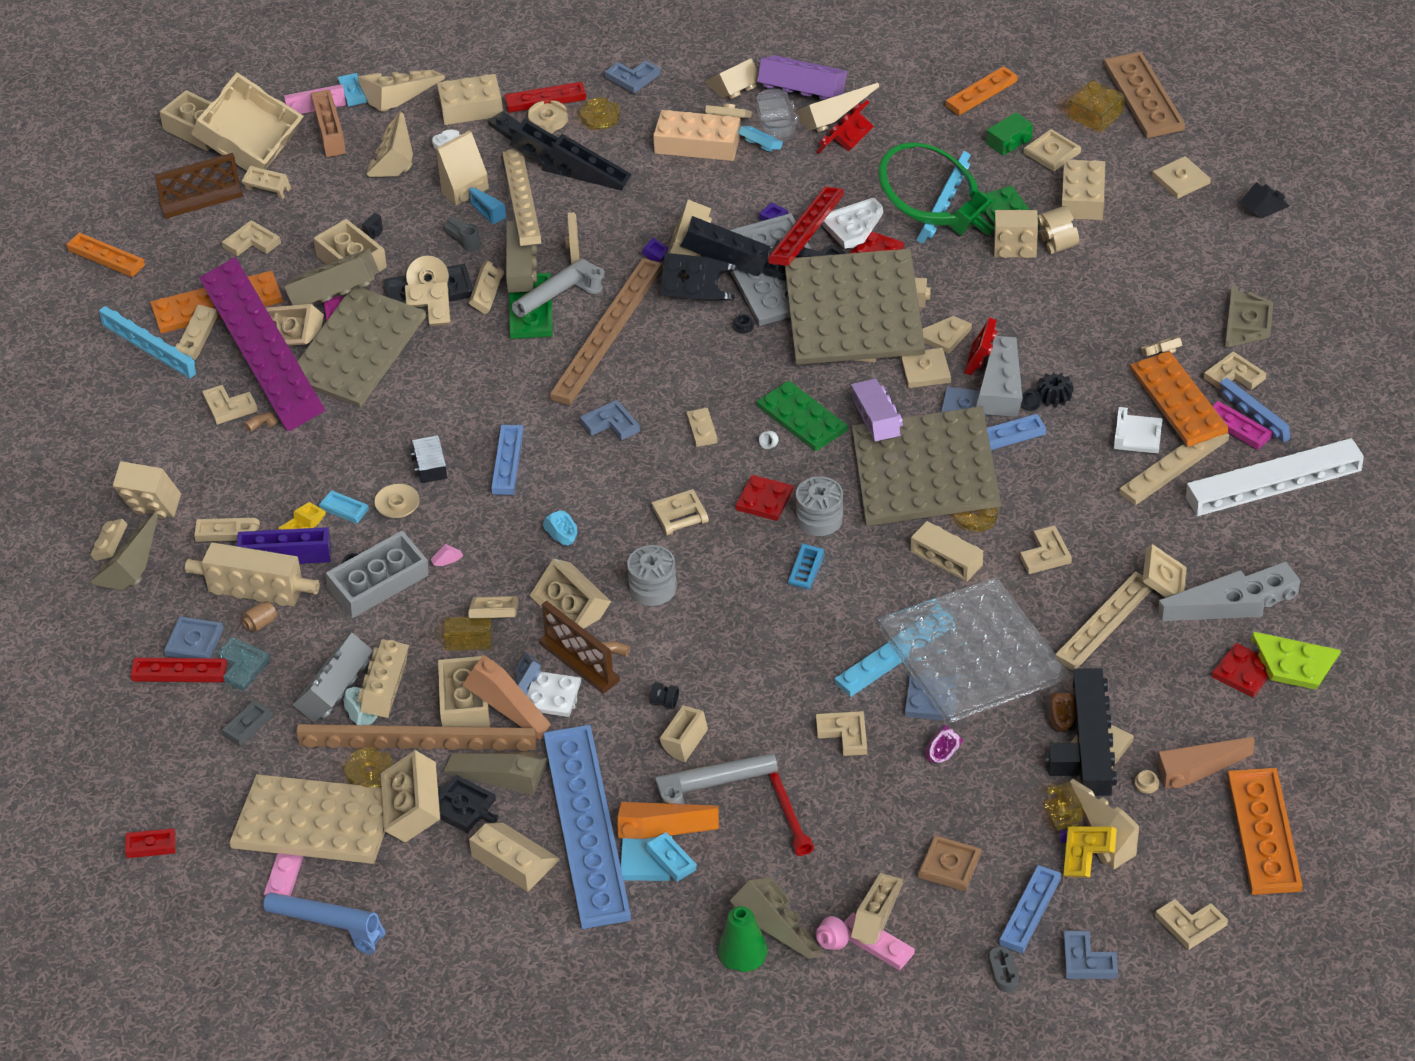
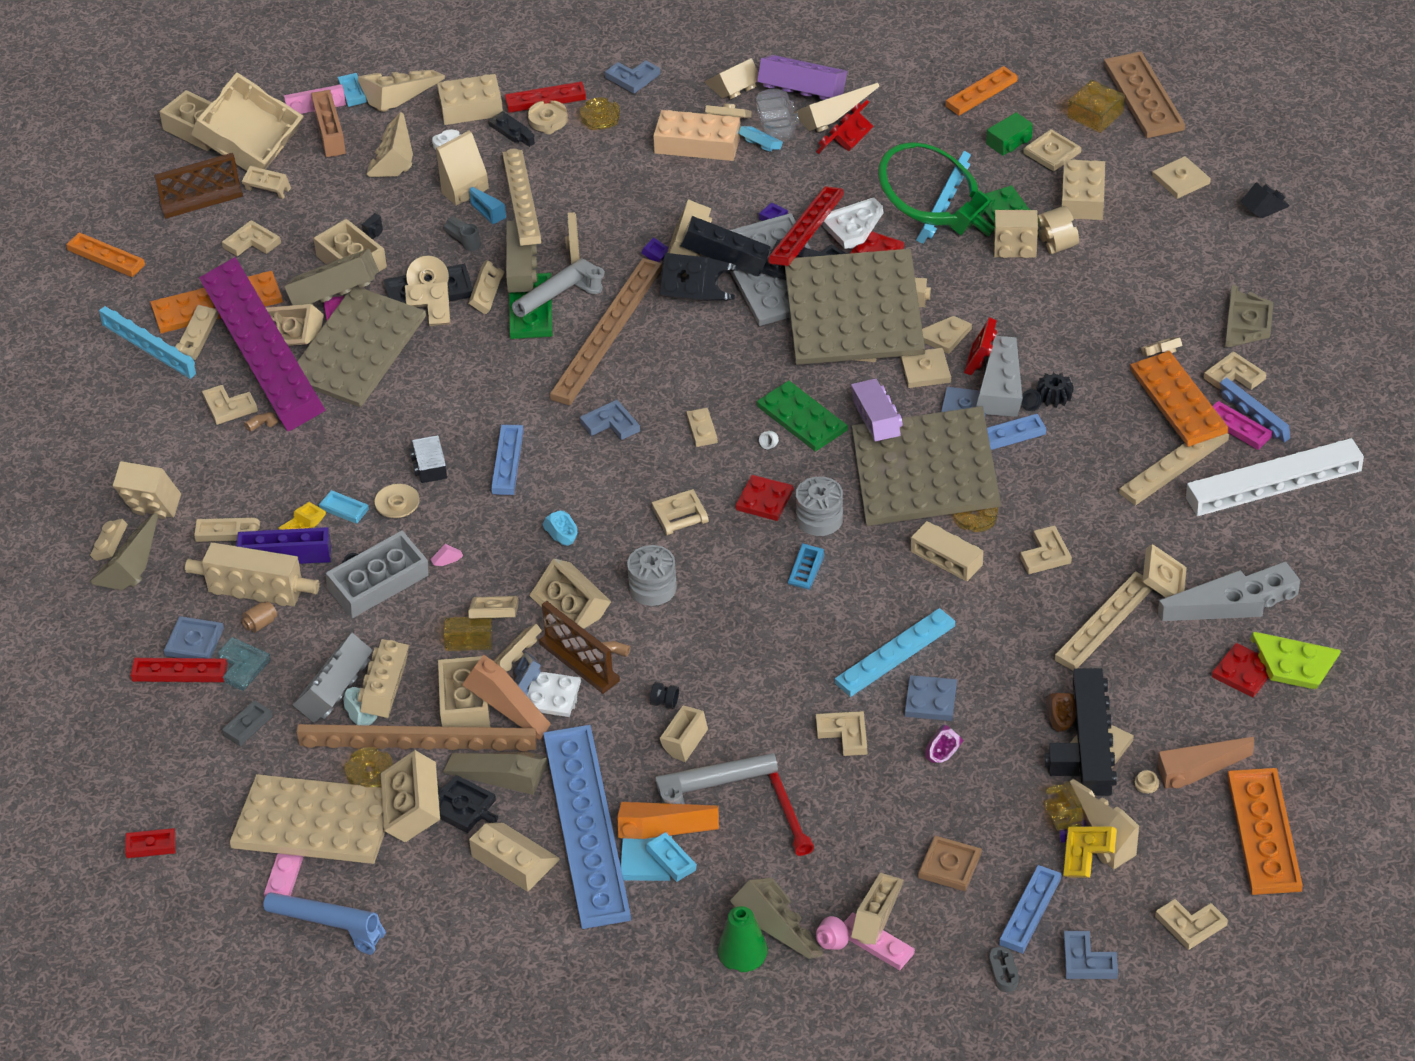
black brick [509,118,632,191] -> none
black plate [733,314,754,333] -> none
clear plate [876,577,1070,724] -> none
white piece [1114,407,1162,454] -> none
none -> tan plate [494,624,542,672]

